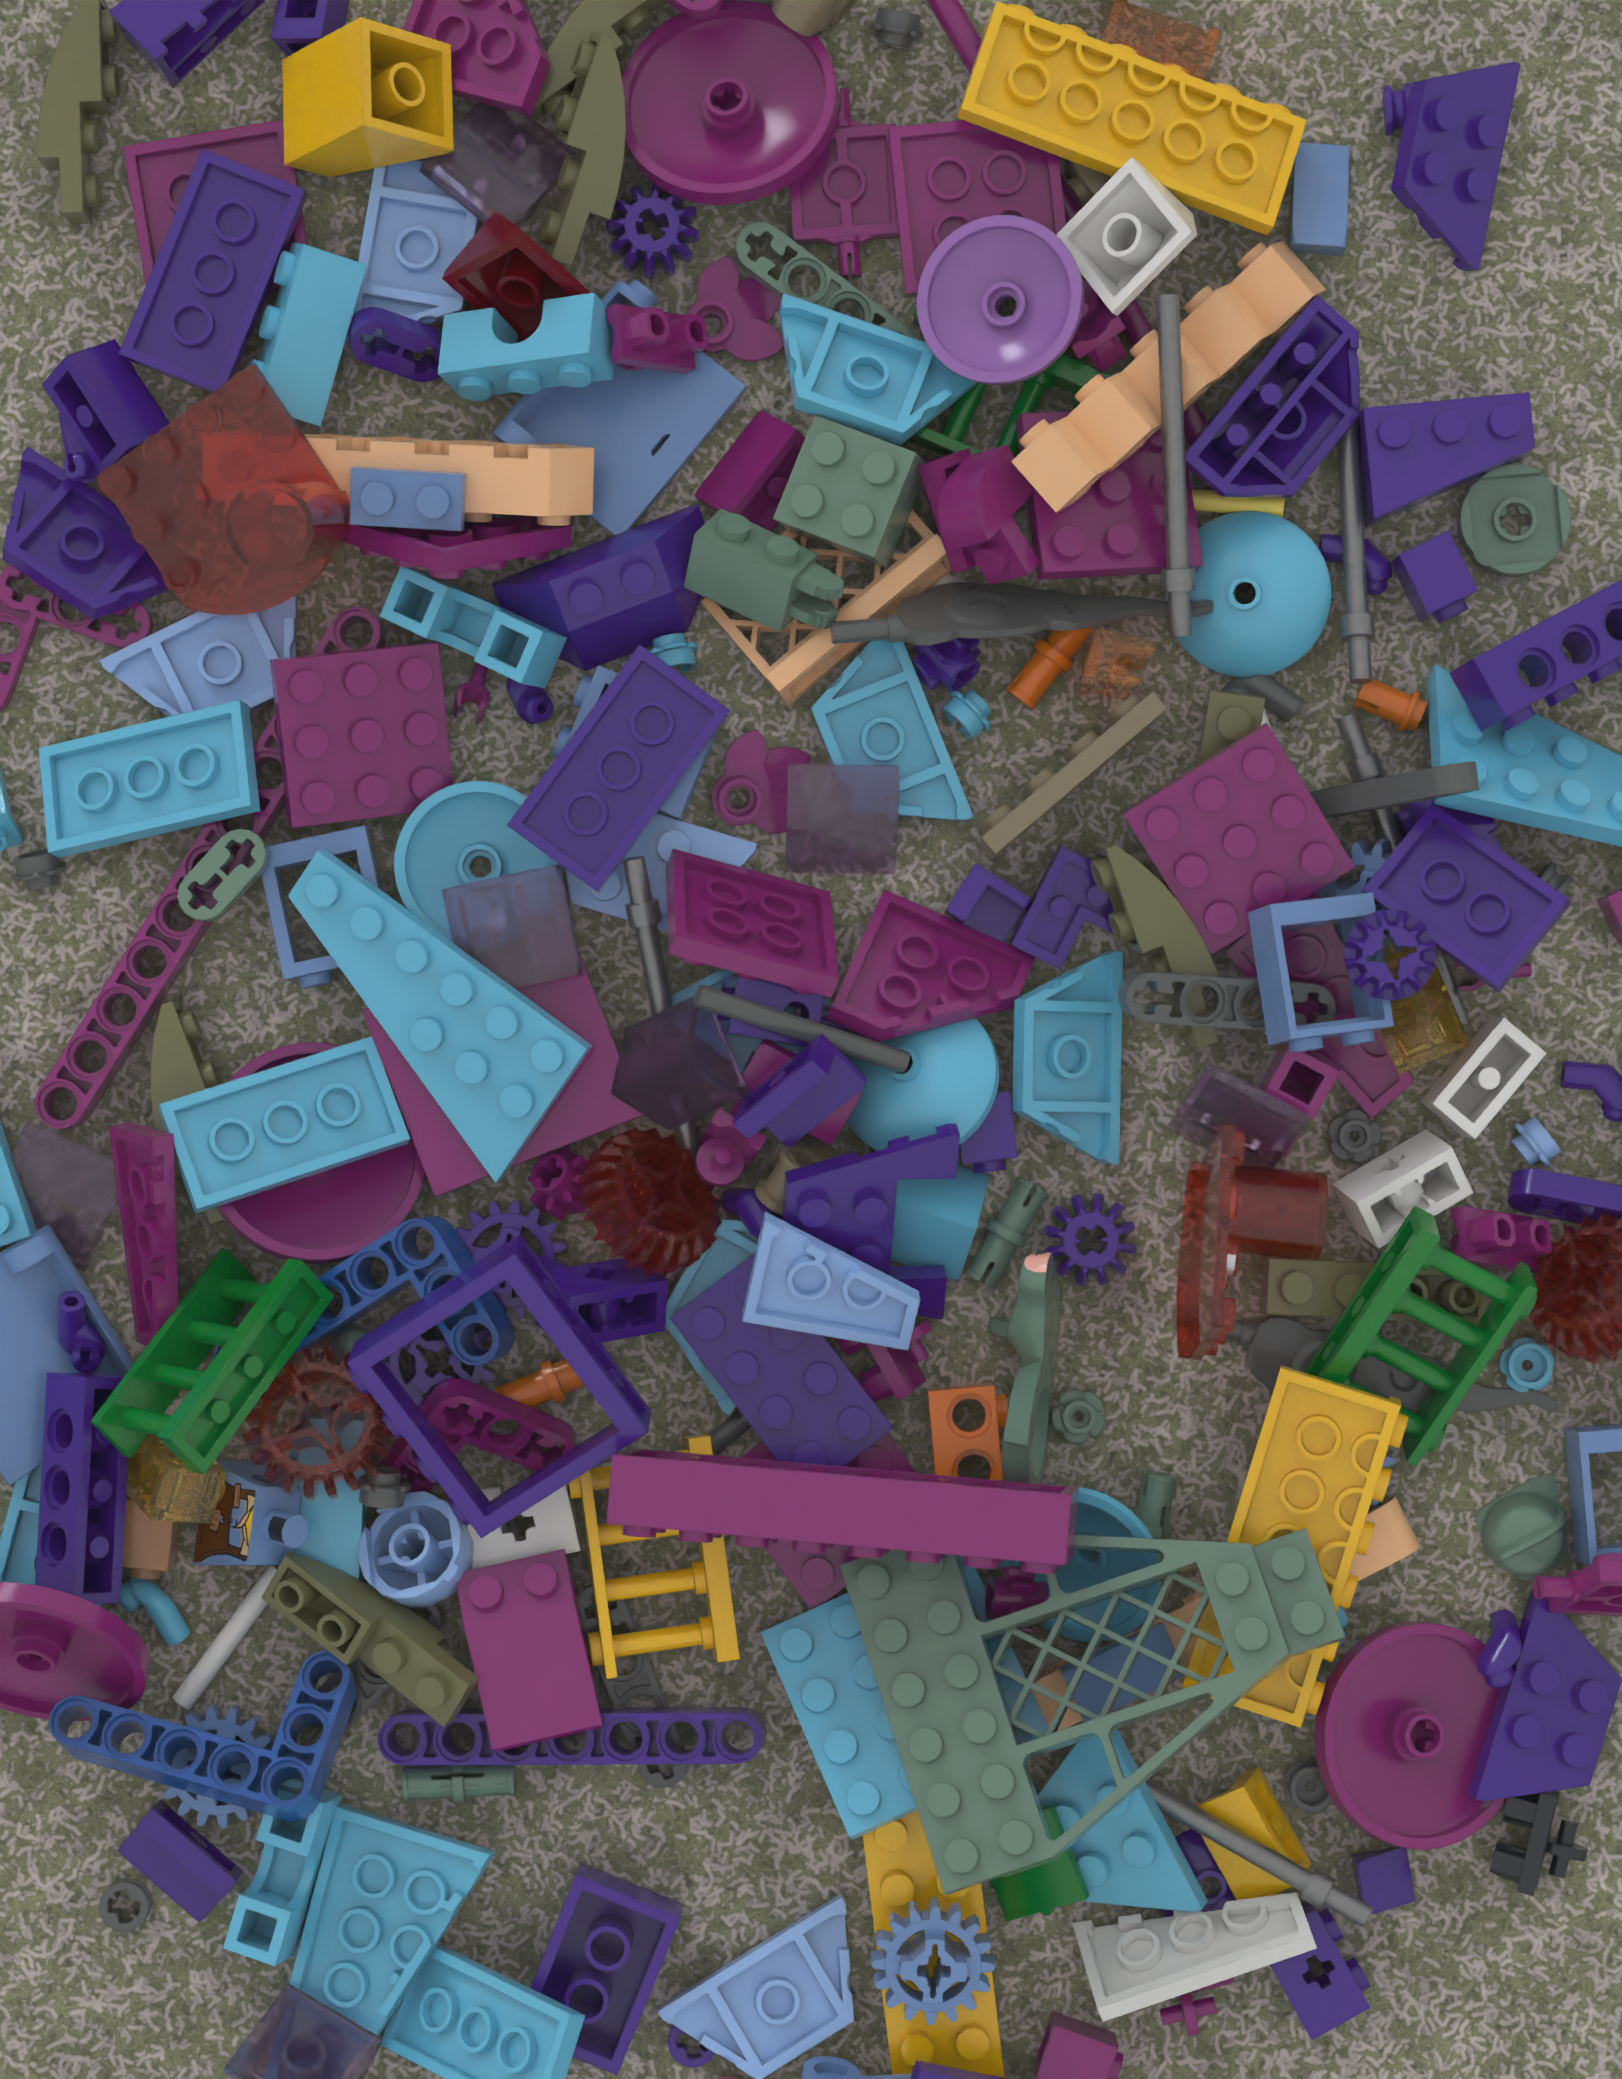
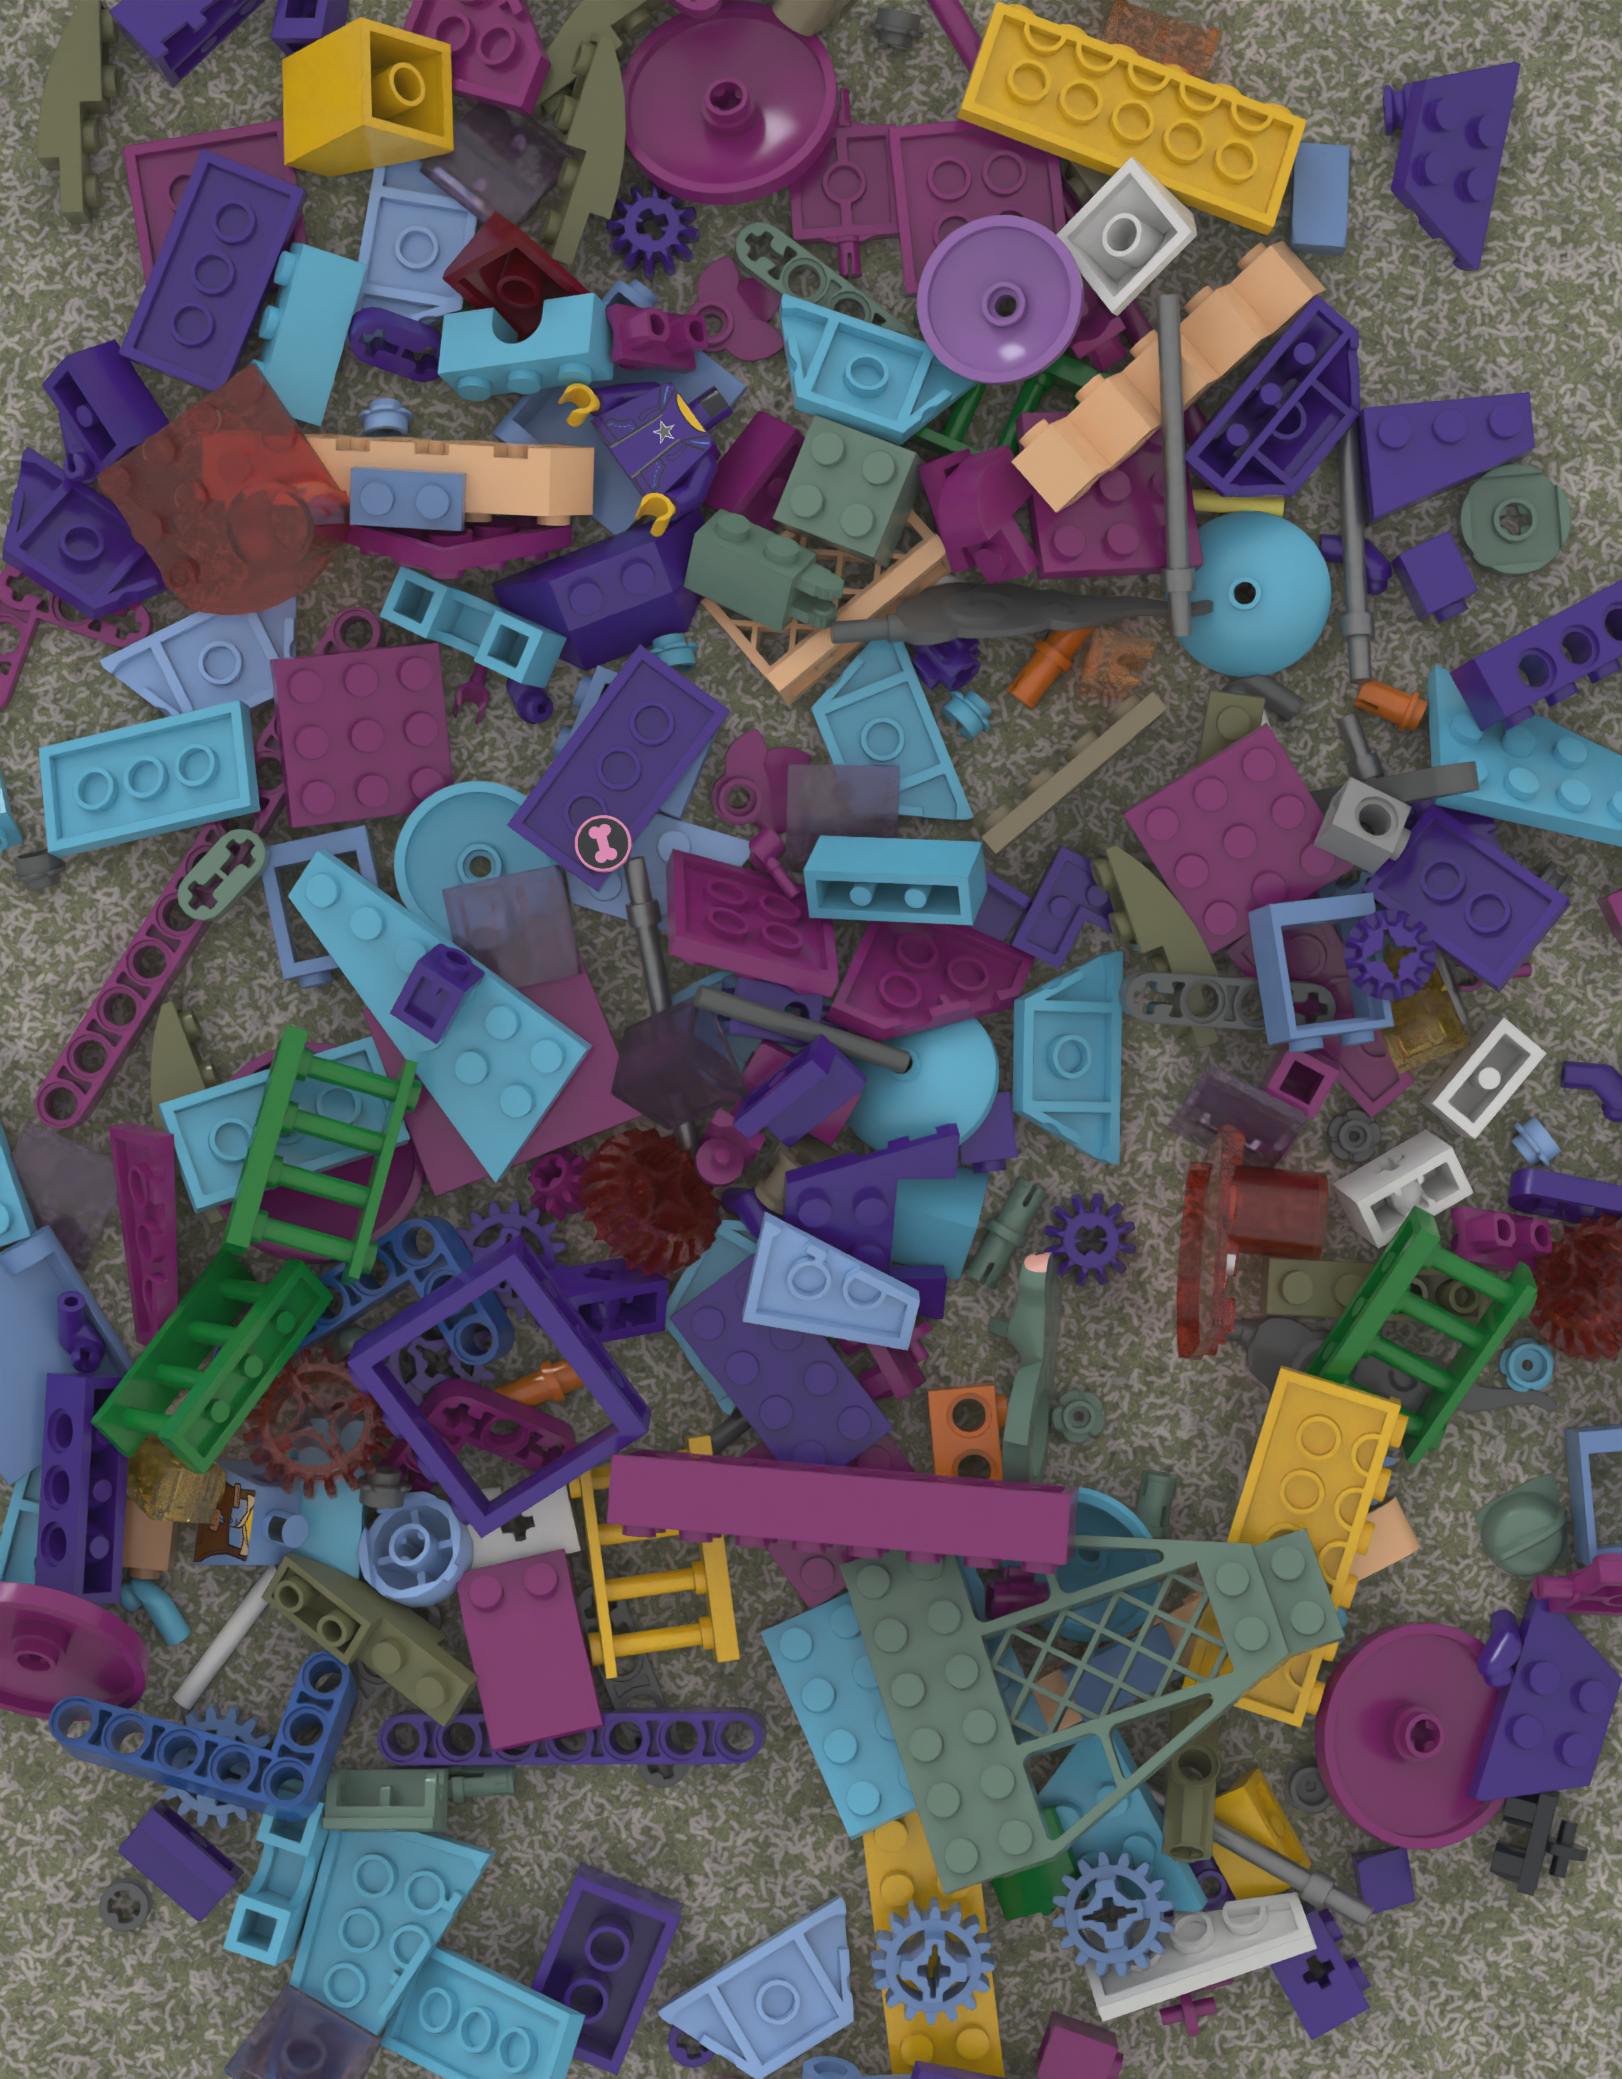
none -> green fence [219,1025,422,1286]
none -> sand green hinge [323,1768,449,1832]
none -> light blue plate [358,398,413,437]
none -> dark purple bracket [390,943,485,1044]
none -> torso [558,381,733,537]
none -> tile [575,815,632,873]
none -> magenta hand [749,828,802,902]
none -> medium azure brick [803,835,987,925]
none -> medium blue gear [1052,1852,1176,1977]
none -> olive piece [1161,1689,1221,1863]
none -> light grey brick [1313,777,1411,874]

